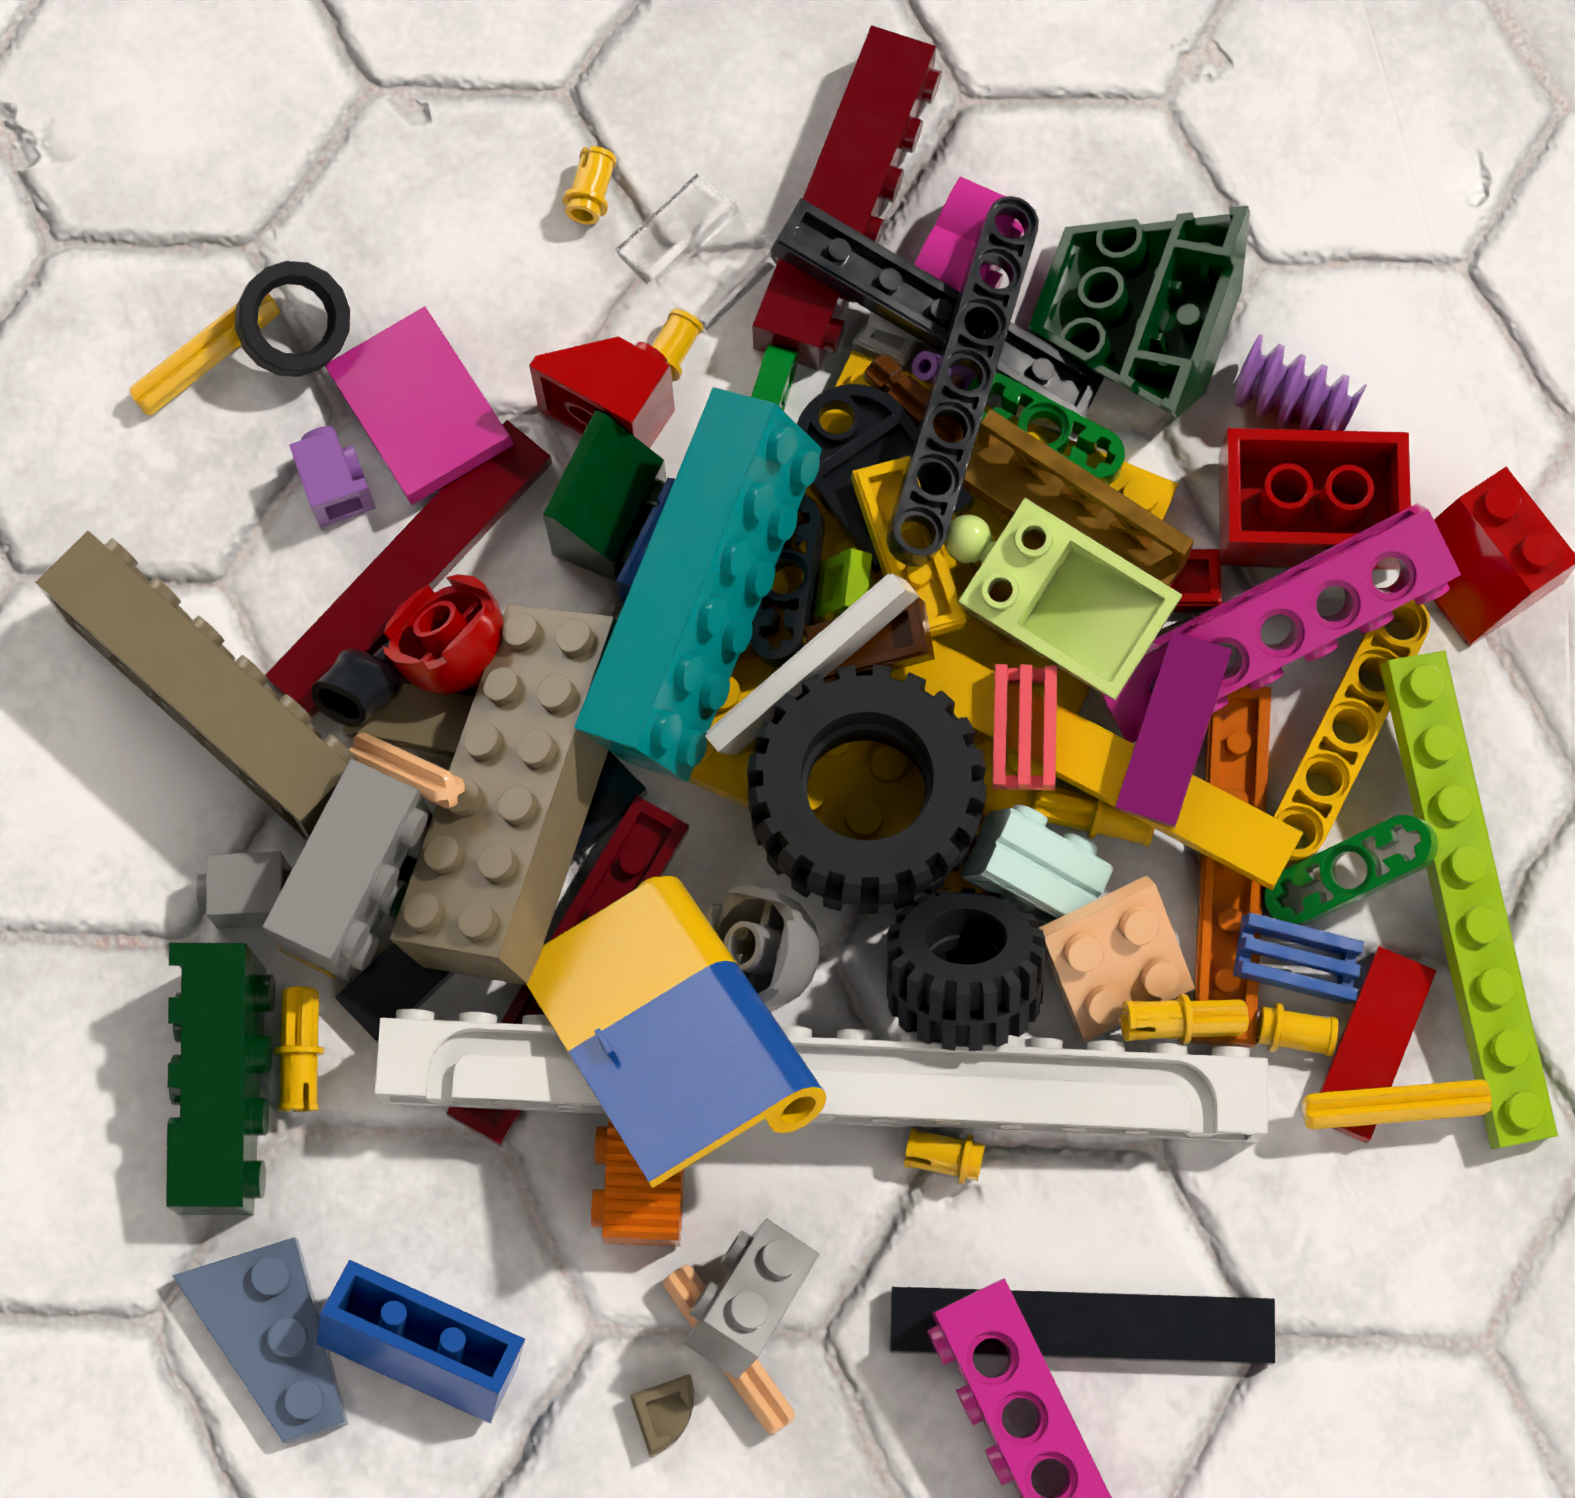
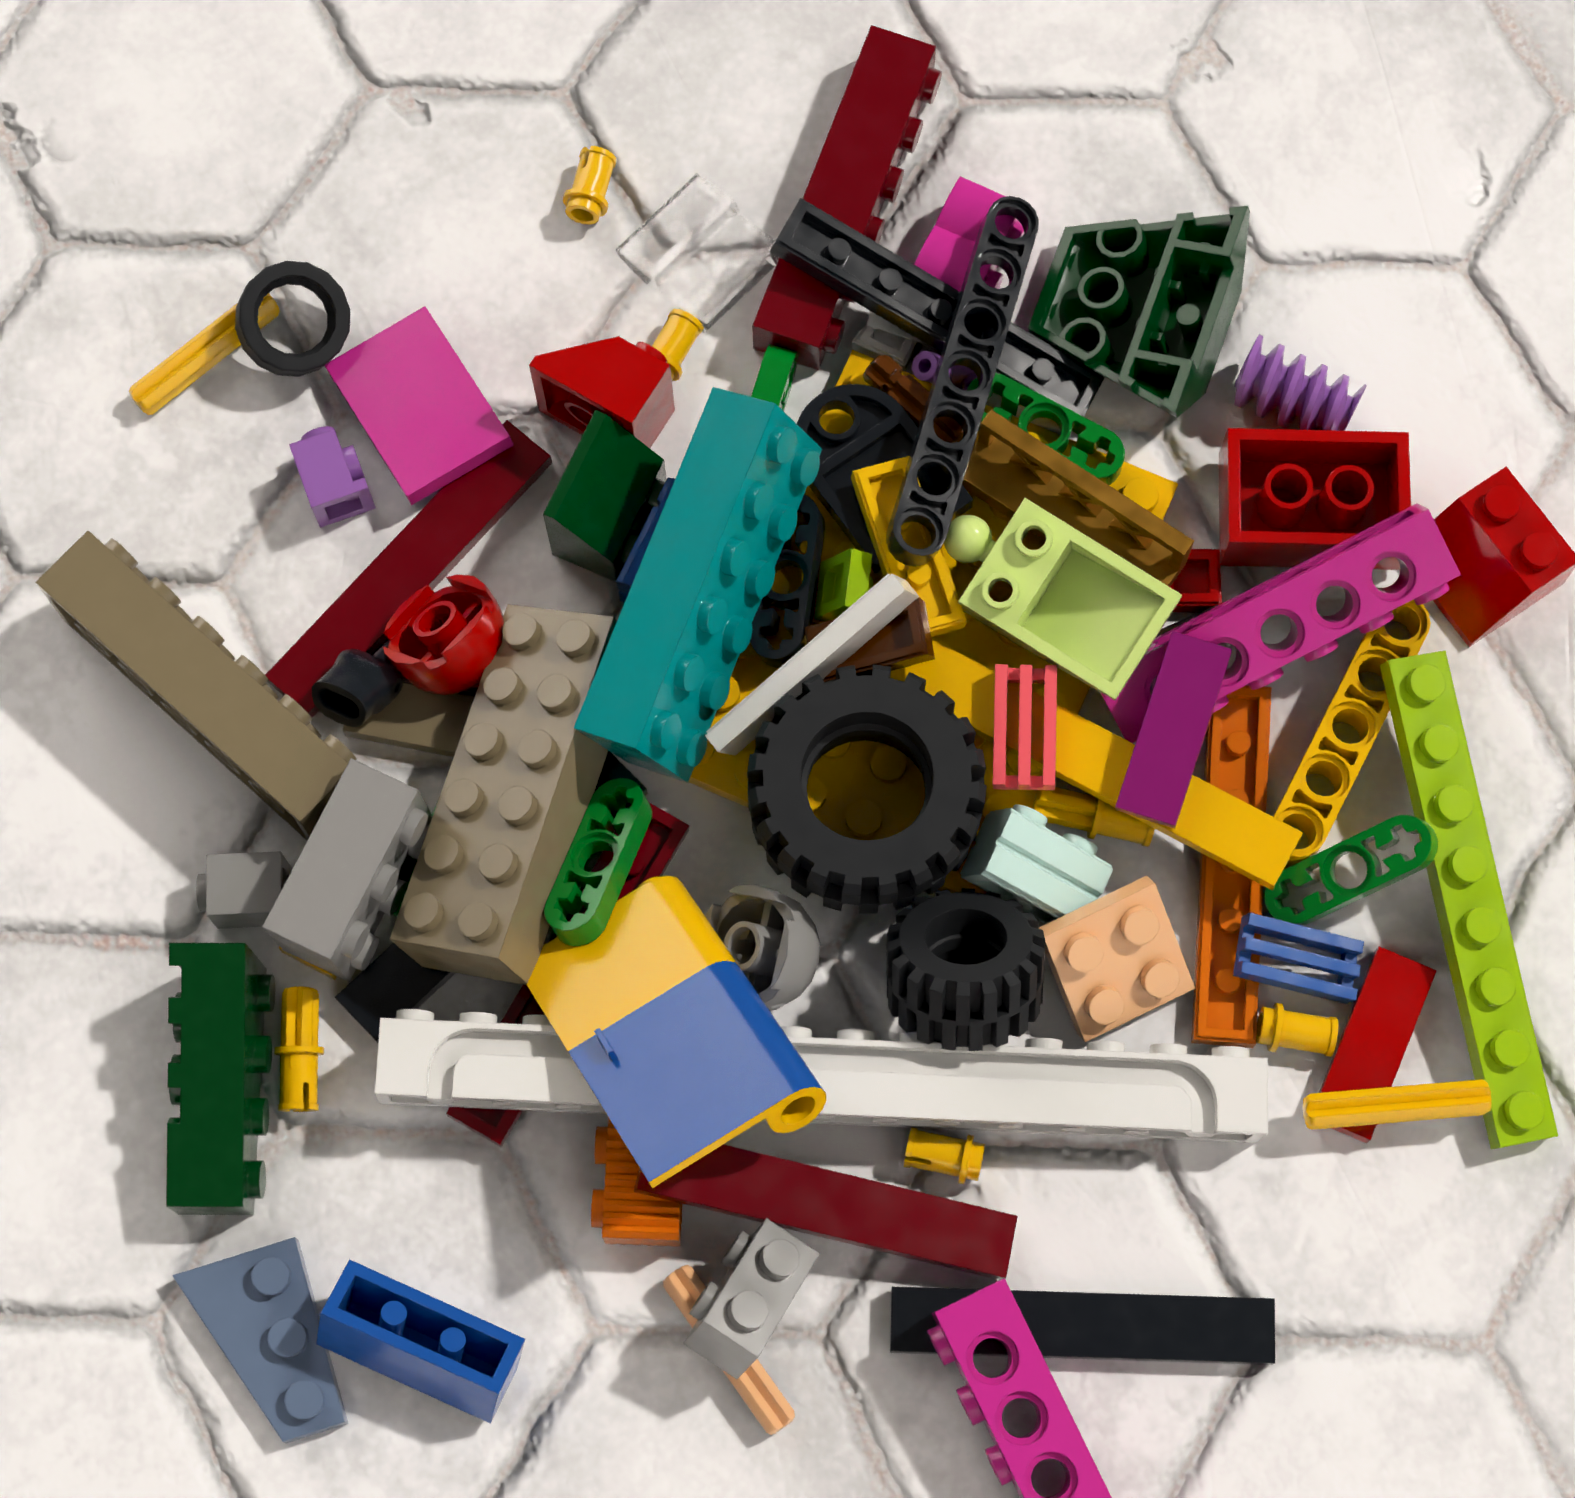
light nougat axle [348,733,465,809] -> none
dark tan tile [630,1374,694,1458] -> none
yellow axle [1120,994,1249,1044] -> none
none -> green beam [544,778,652,946]
none -> dark red tile [634,1144,1018,1280]

